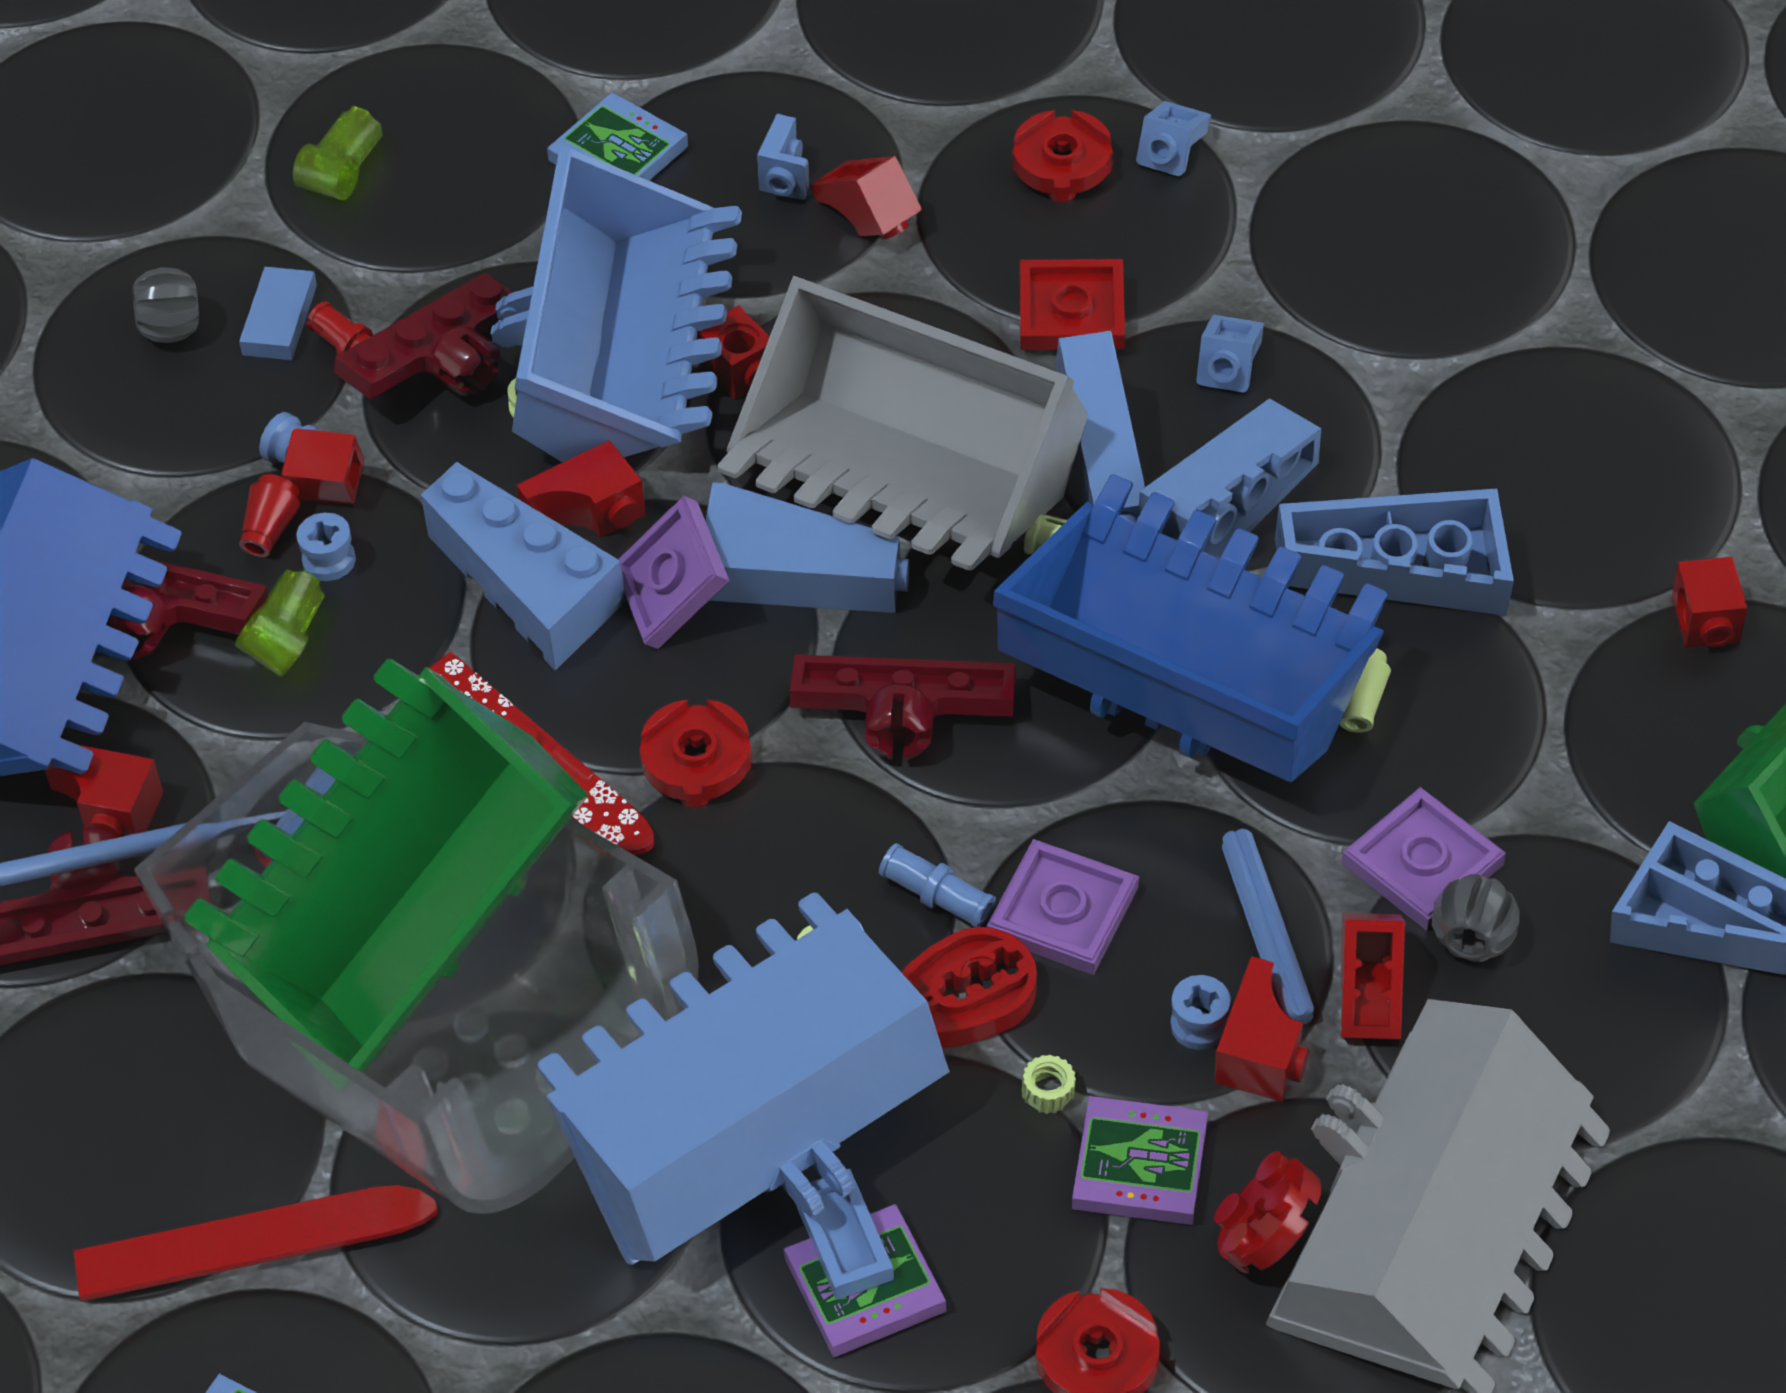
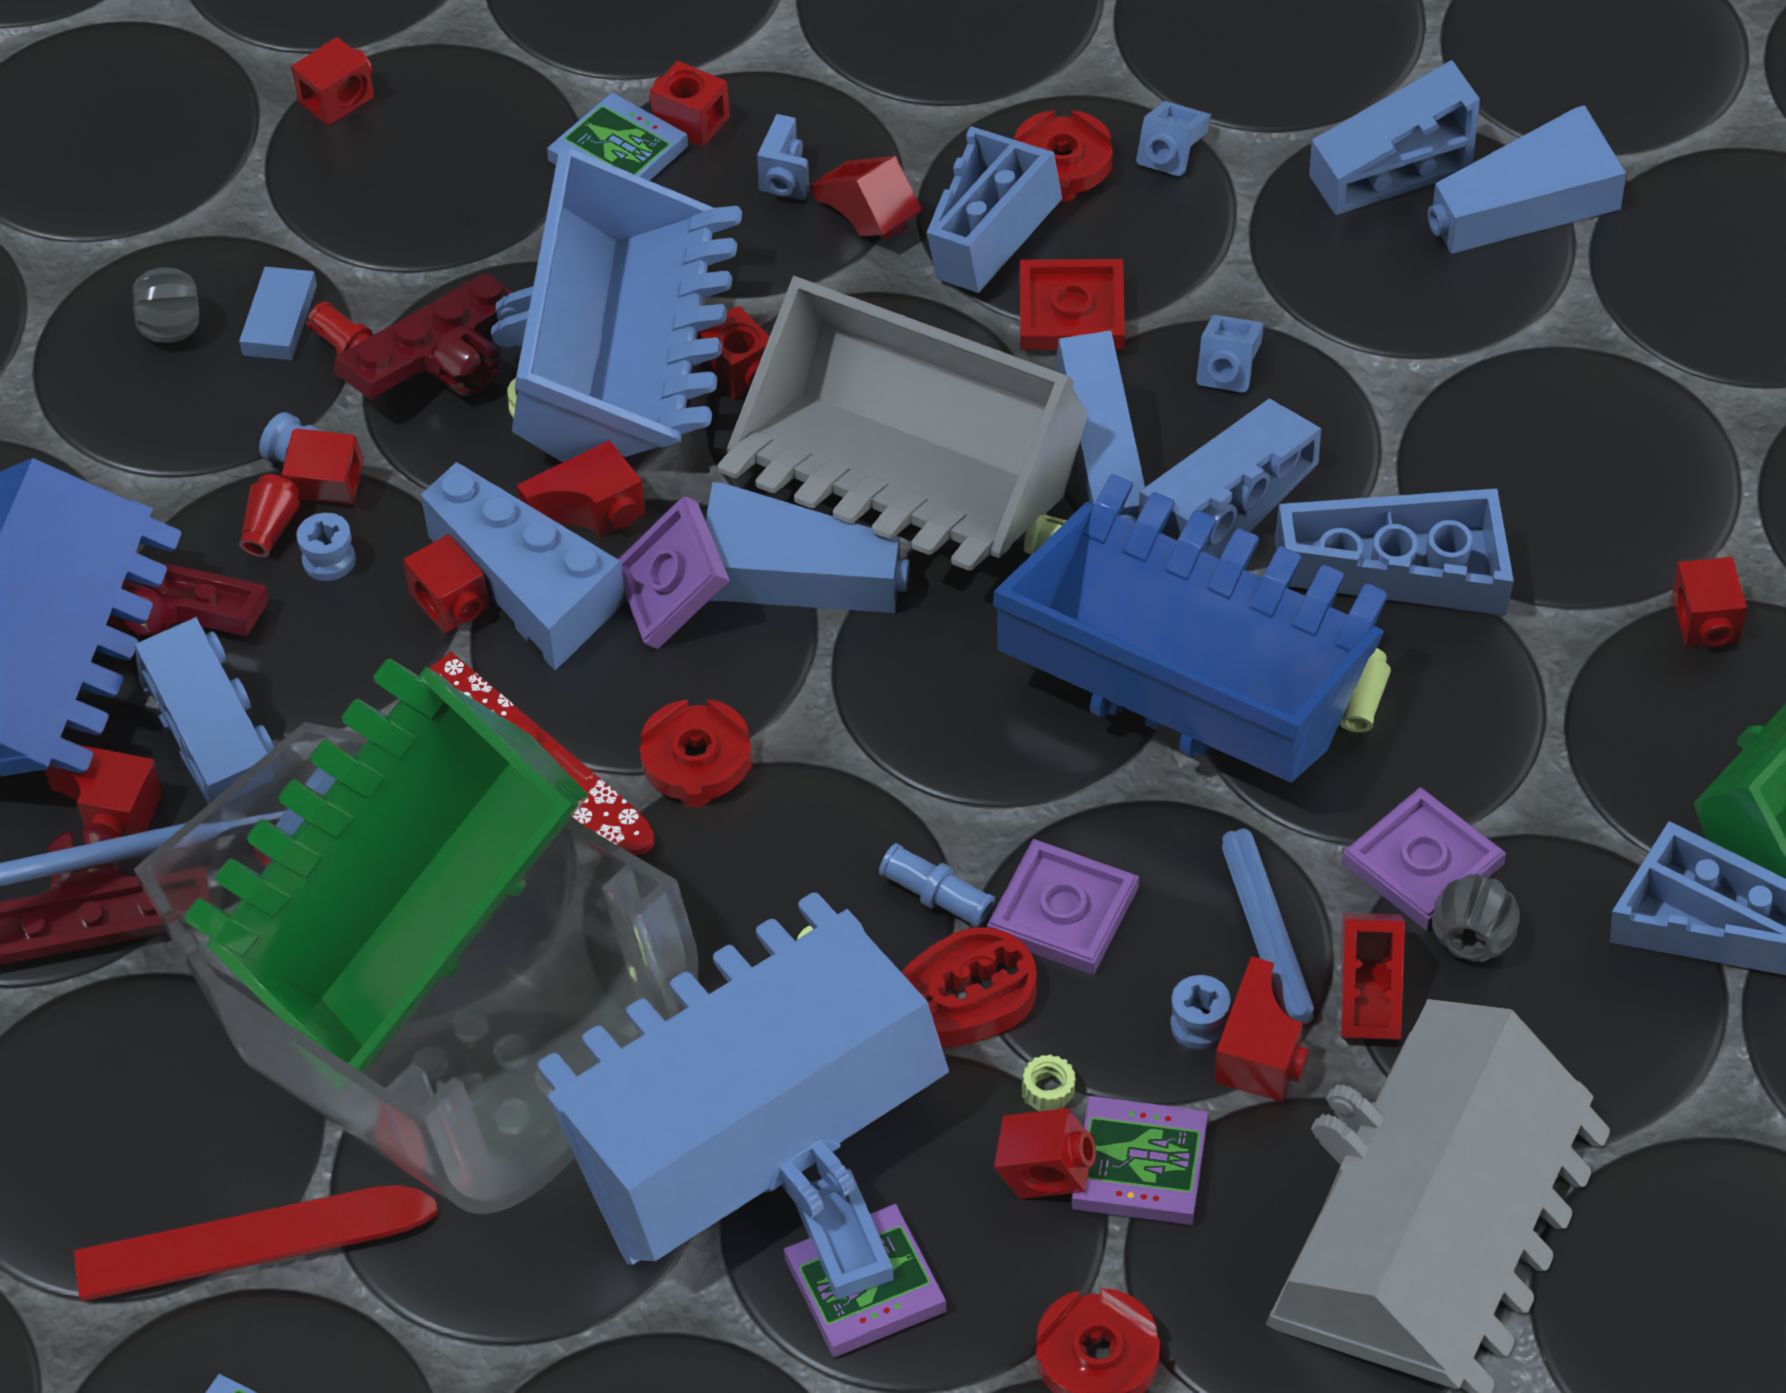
clear neon green piece [235,569,325,677] -> none
clear neon green piece [293,106,383,201] -> none
dark red plate [790,655,1016,760] -> none
red plate [1214,1151,1321,1273] -> none
none -> medium blue wedge [135,617,276,806]
none -> red brick [291,37,374,126]
none -> red brick [403,534,490,634]
none -> red brick [649,61,730,147]
none -> medium blue wedge [927,126,1062,293]
none -> red brick [994,1108,1096,1199]
none -> medium blue wedge [1309,60,1480,215]
none -> medium blue slope [1428,105,1626,254]

